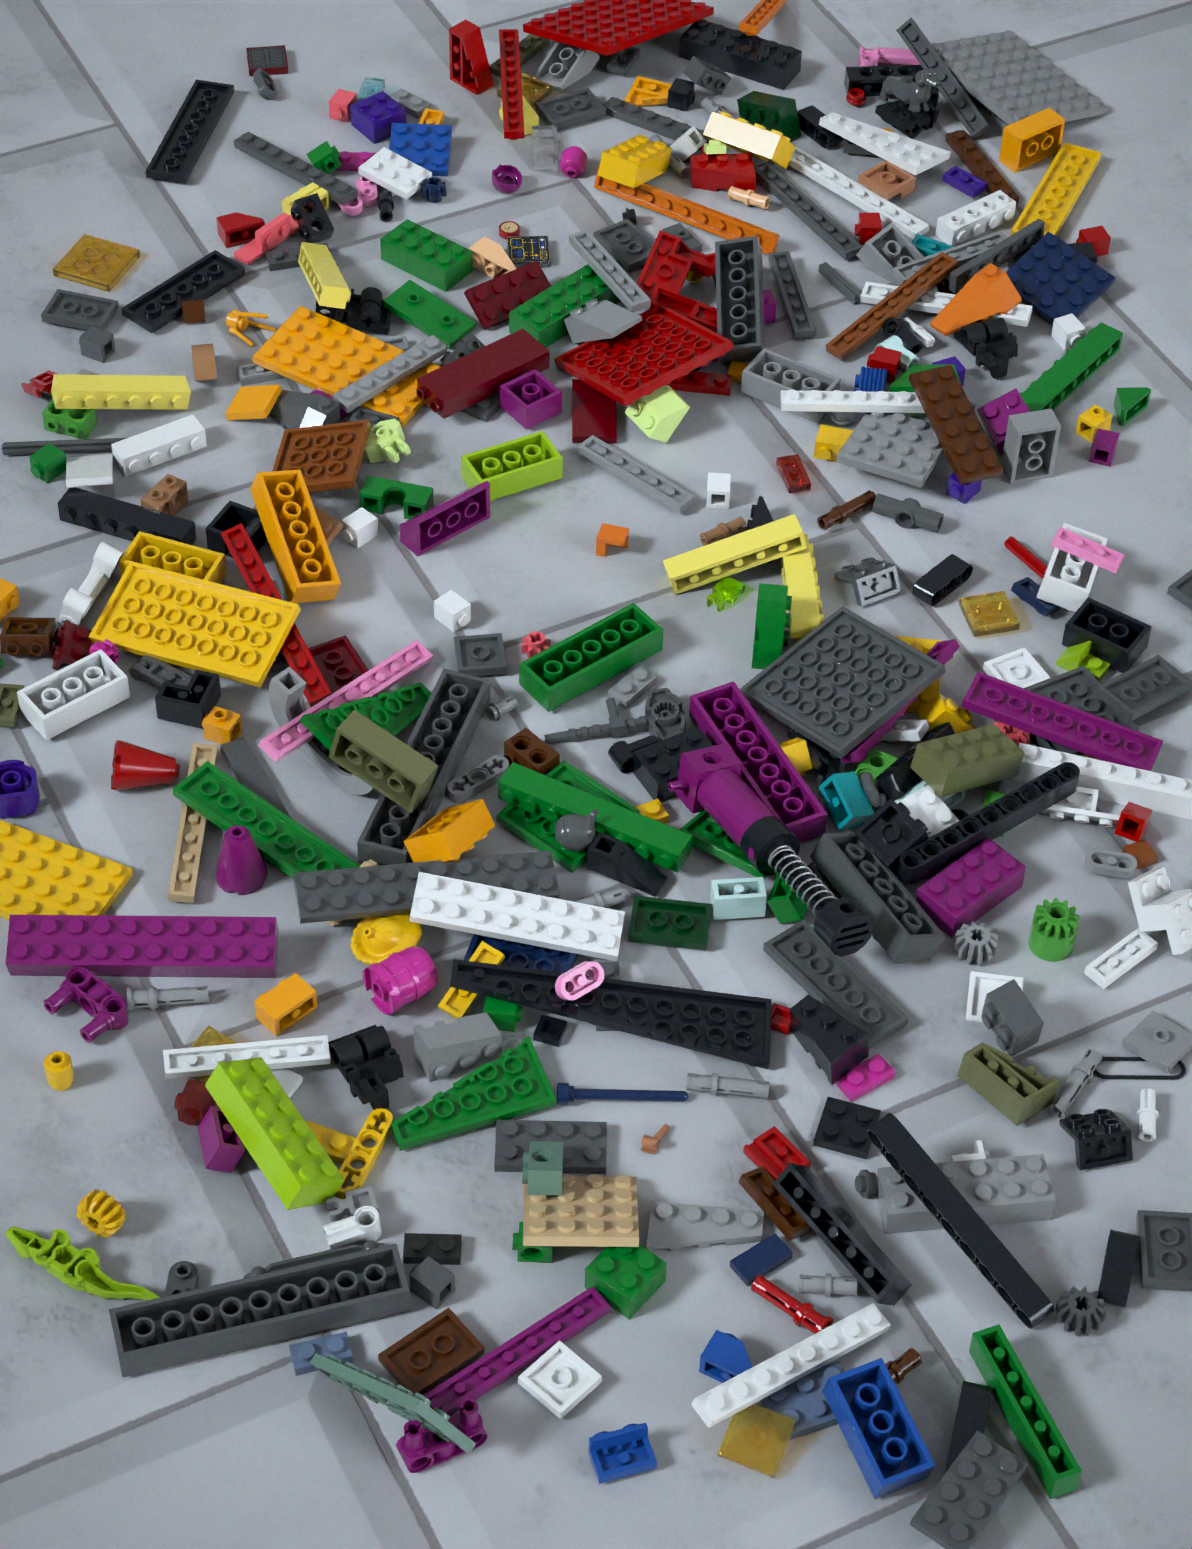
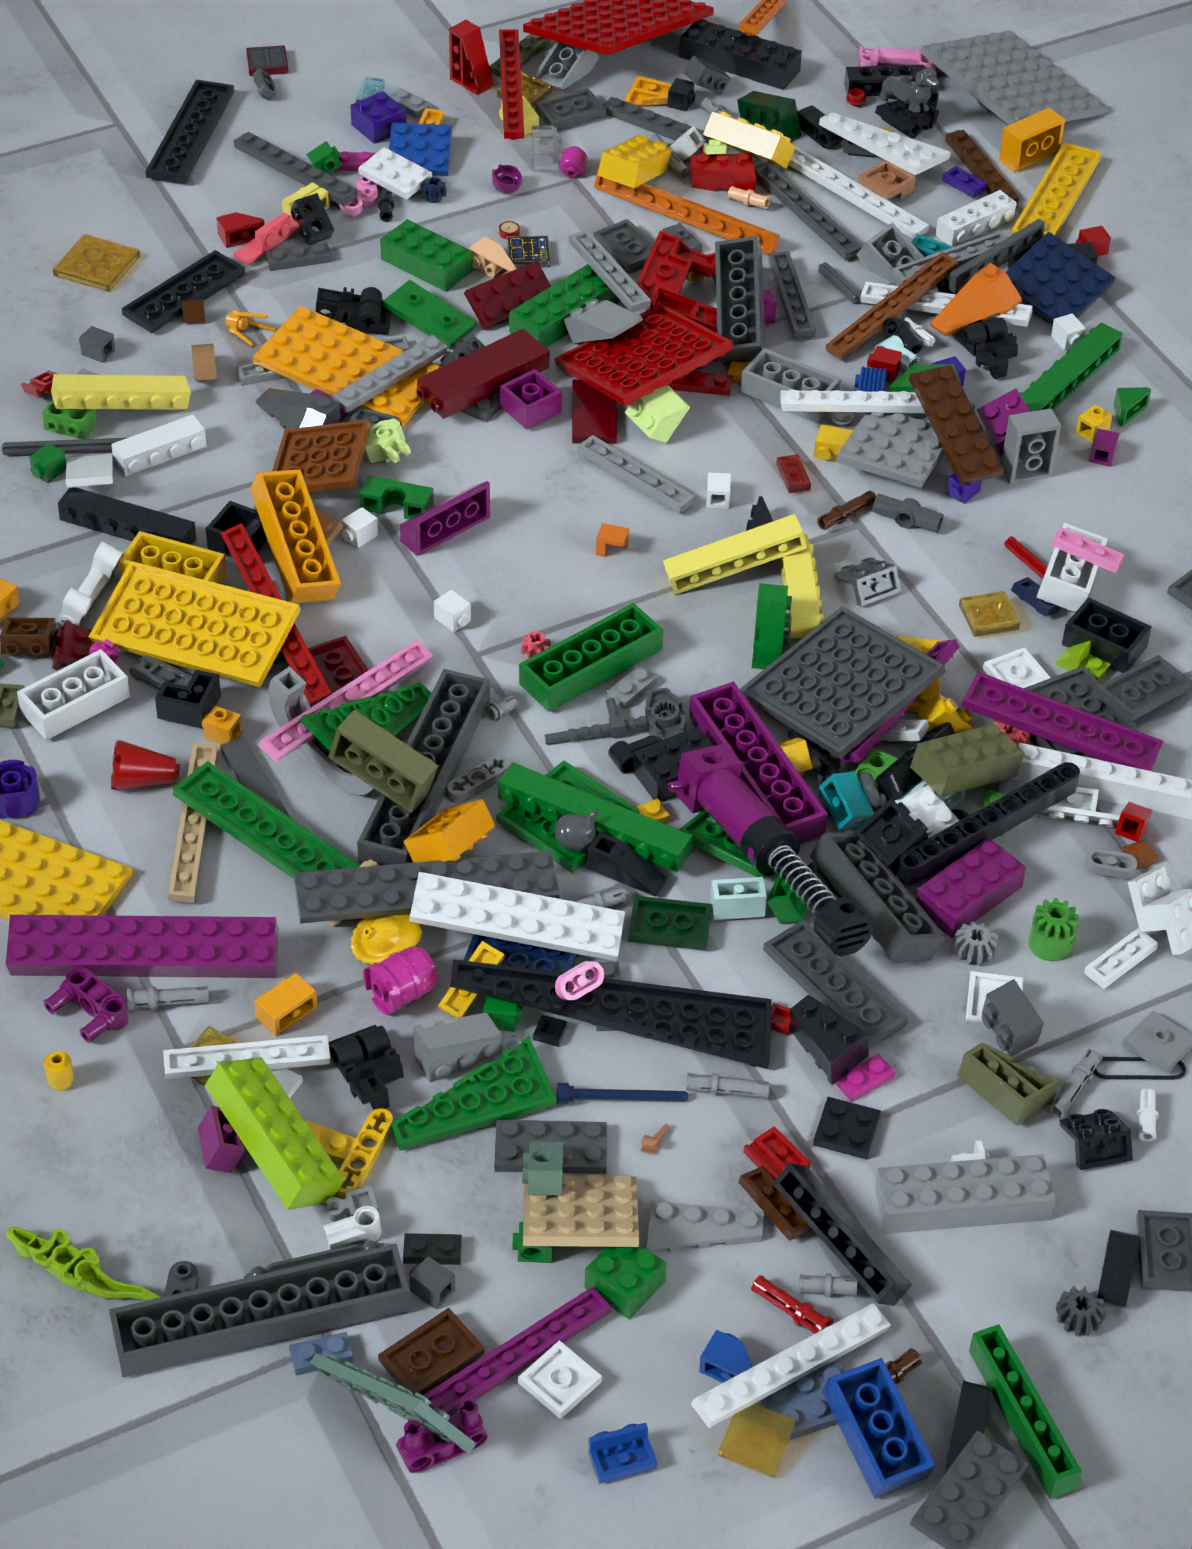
dark grey plate [41,289,119,330] -> none
yellow gear [76,1189,126,1238] -> none
medium nougat brick [140,474,189,516] -> none
clear red brick [174,1079,216,1126] -> none
magenta cone [215,825,267,895] -> none
light orange tile [225,385,282,420] -> none
light yellow brick [298,242,351,309] -> none
coral brick [329,89,357,123] -> none
dark grey plate [454,633,507,676] -> none
lime brick [461,431,563,501] -> none
reddish brown brick [504,728,560,775] -> none
dark grey plate [607,47,640,76] -> none
black plate [622,208,637,225] -> none
medium nougat pin [700,516,747,546] -> none
clear neon green plate [707,576,745,612] -> none
dark blue tile [730,1233,793,1286] -> none
red brick [855,212,882,245] -> none
dark grey plate [855,1169,878,1198] -> none
black beam [866,1113,1054,1329] -> none
dark grey plate [896,17,991,140] -> none
black beam [912,554,973,607] -> none

